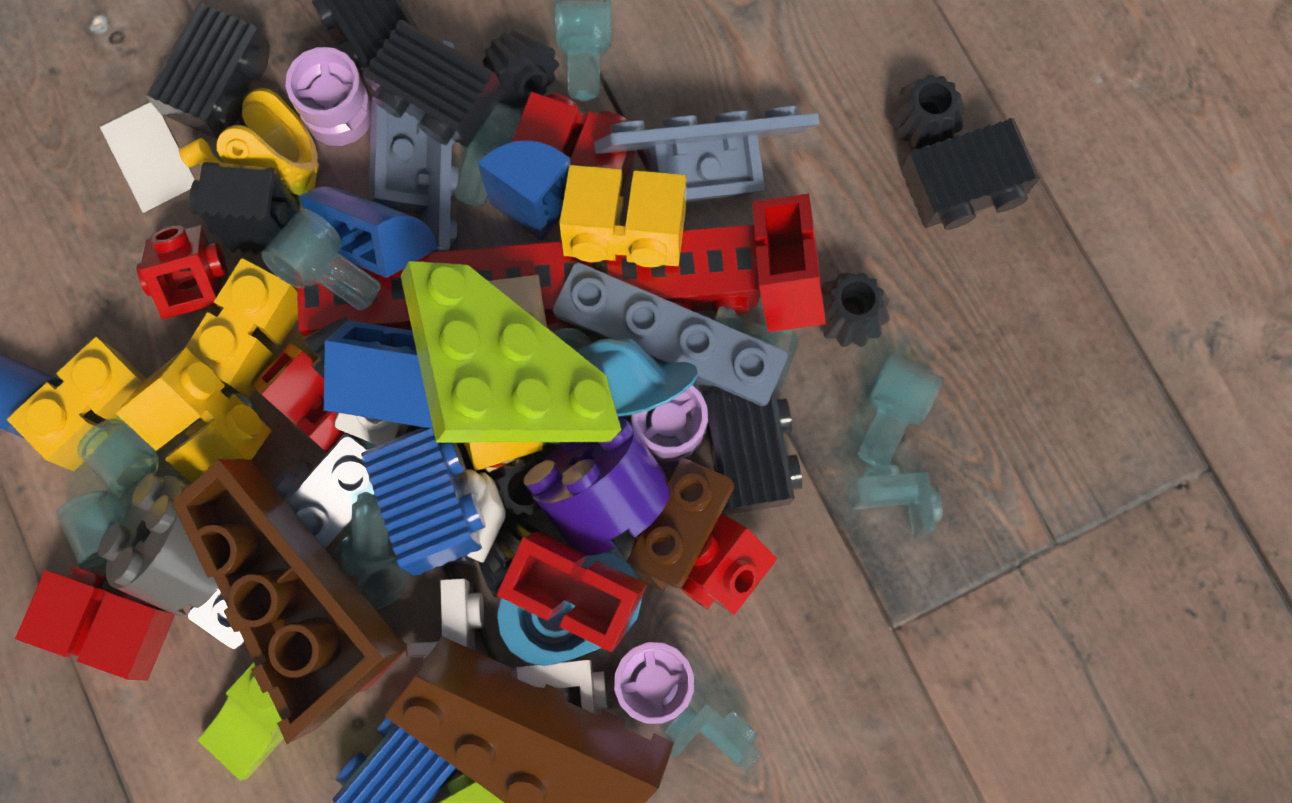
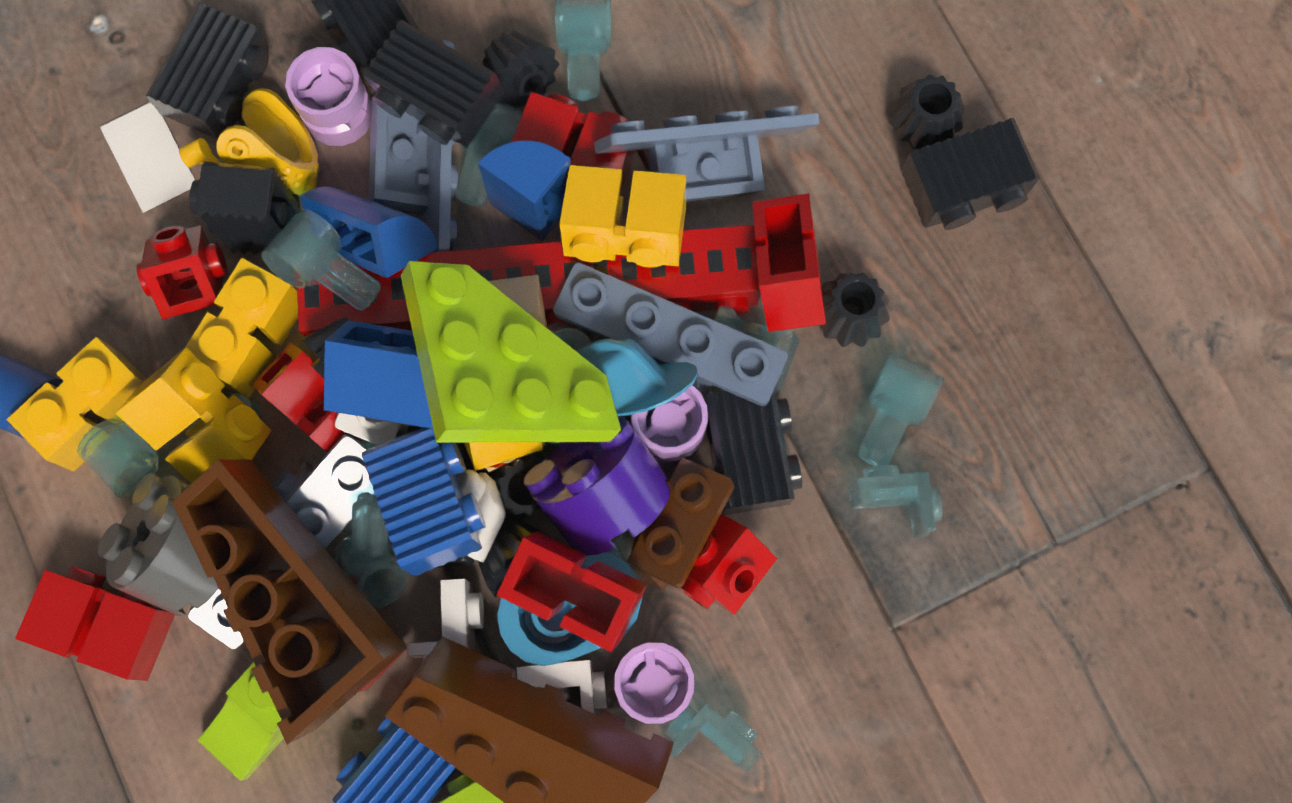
clear light blue axle [56,477,162,568] -> none

